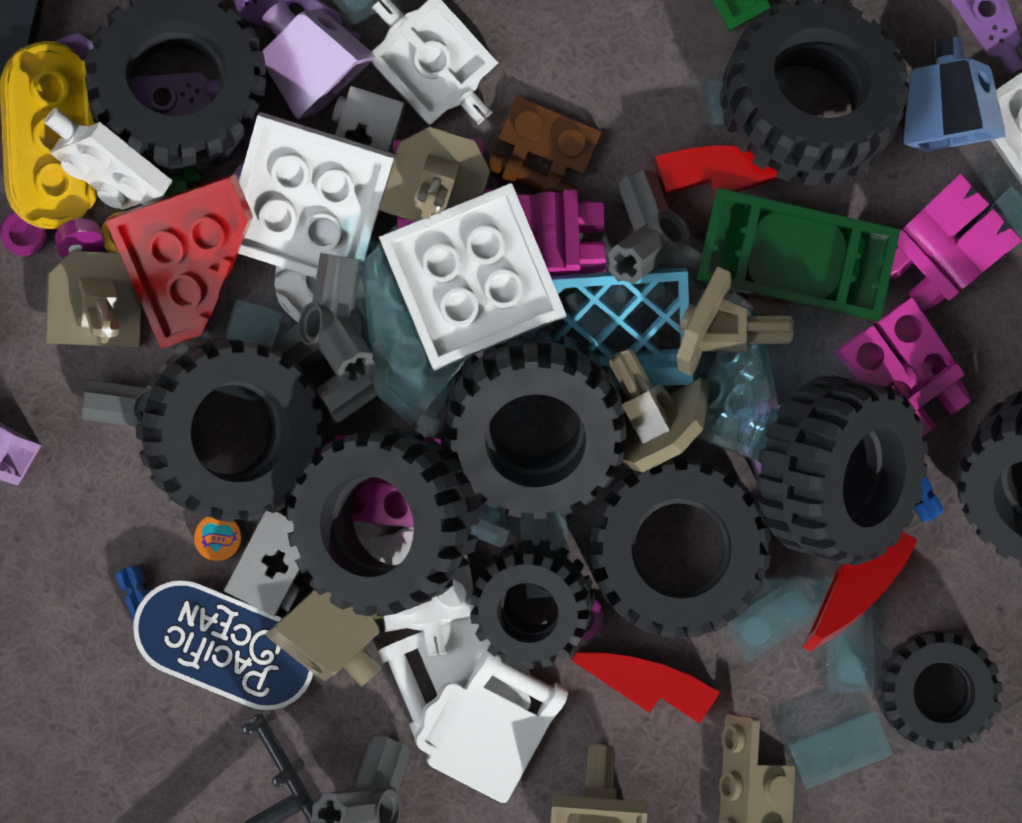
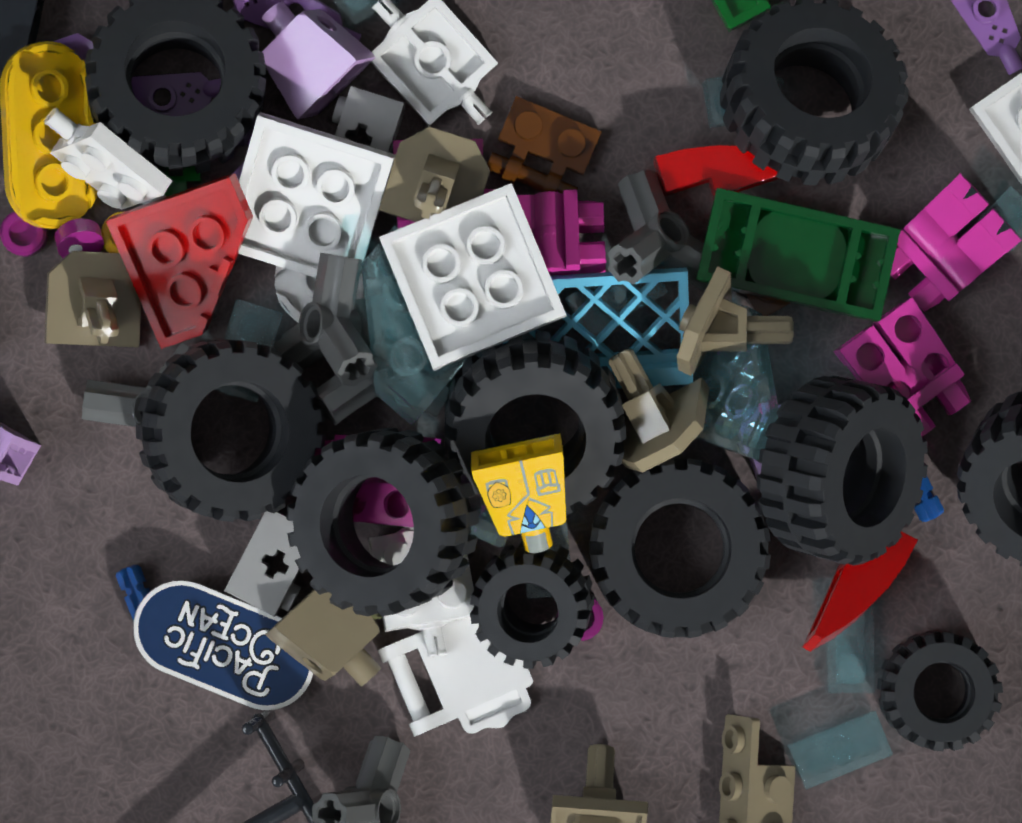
orange tile [194,517,242,561] -> none
white piece [415,646,568,803] -> none
red slope [570,651,720,724] -> none
clear light blue plate [725,572,821,663] -> none
medium blue torso [904,37,1006,152] -> none
none -> yellow torso [471,433,566,553]

